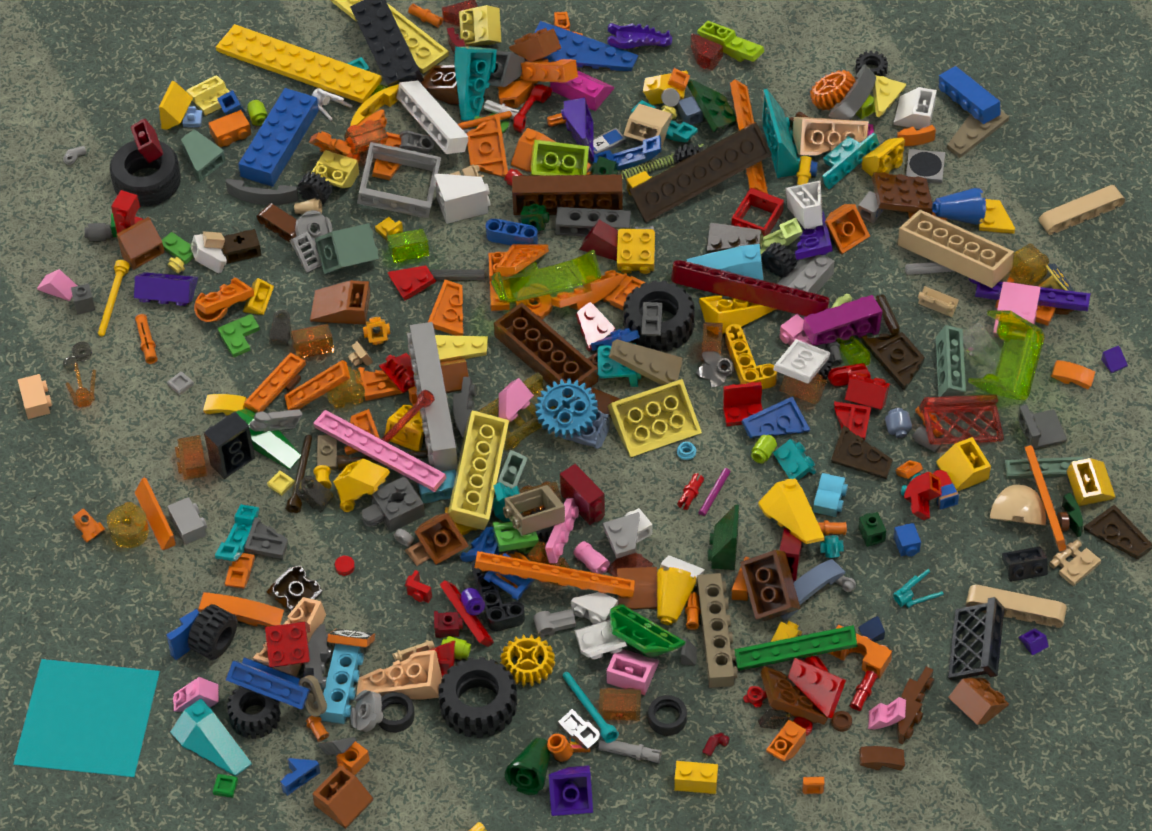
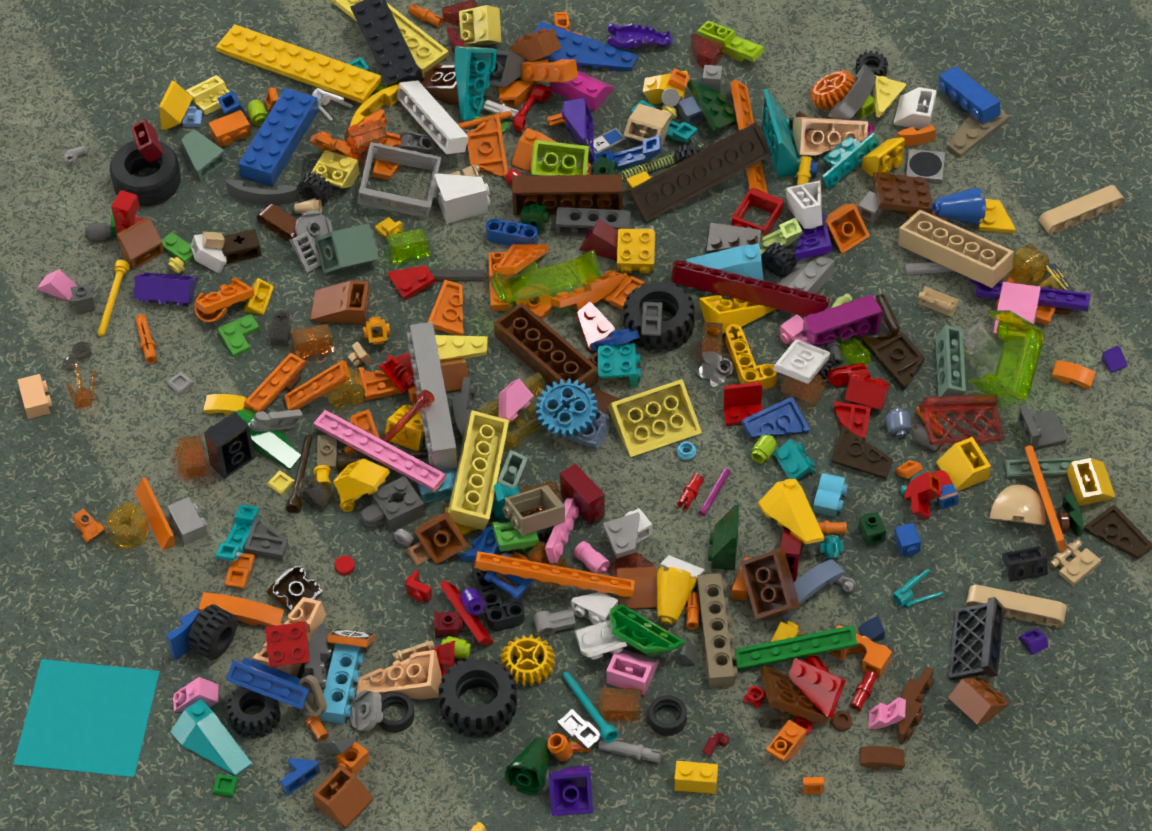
dark tan wing [609,339,683,386] -> none
none -> orange tile [265,88,278,113]
none -> light grey brick [703,65,722,93]

